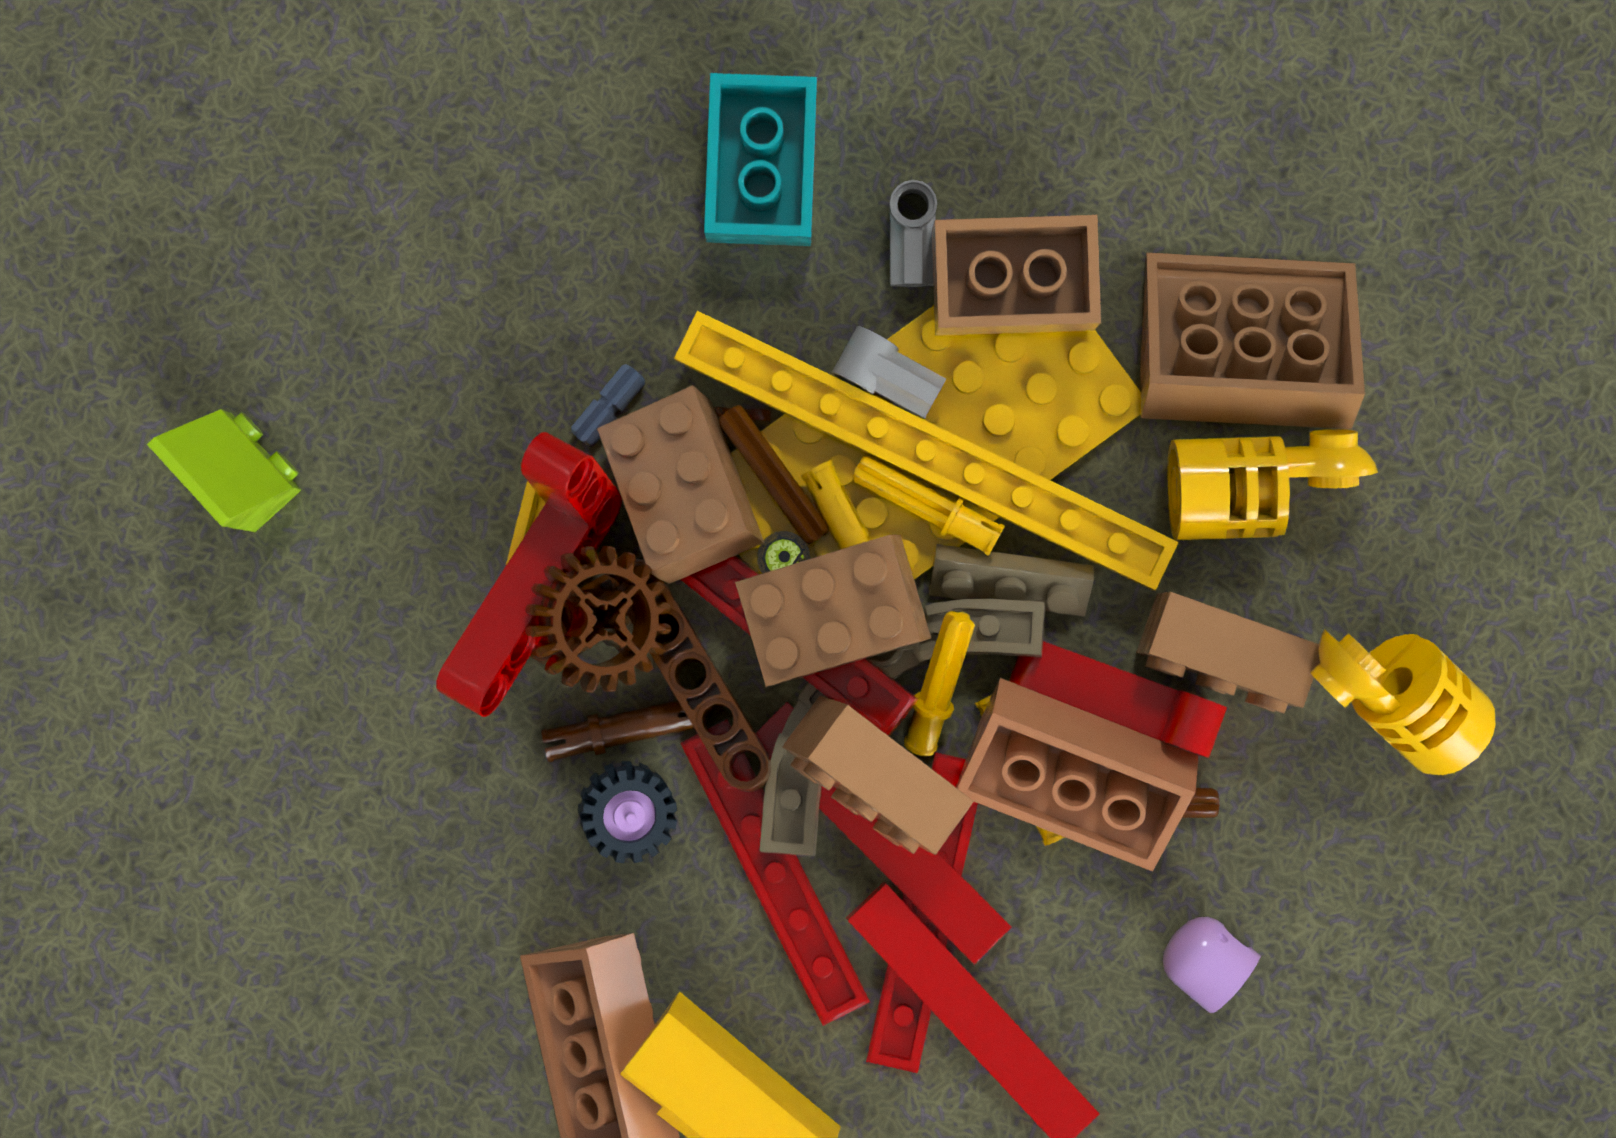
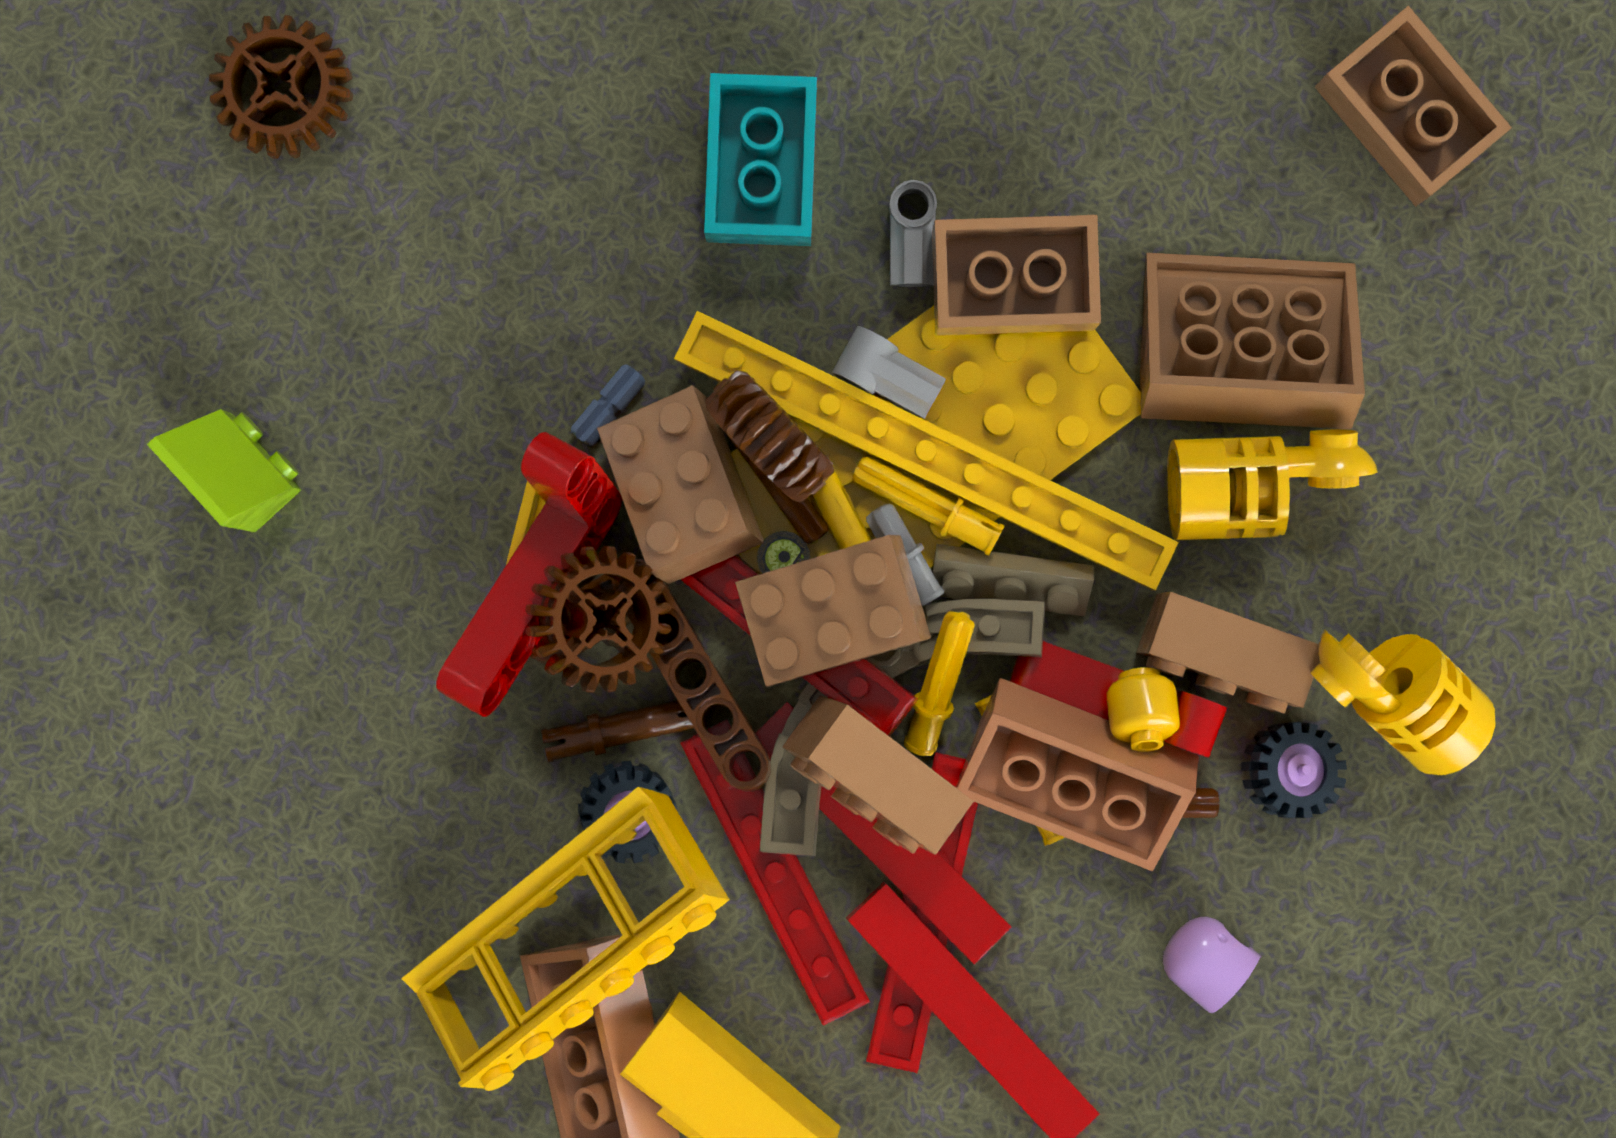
none -> reddish brown gear [209,15,353,159]
none -> yellow window [401,787,730,1091]
none -> reddish brown gear [705,370,834,502]
none -> light grey axle [866,504,944,606]
none -> yellow head [1107,667,1180,752]
none -> black wheel [1241,722,1347,818]
none -> medium nougat brick [1315,6,1512,207]

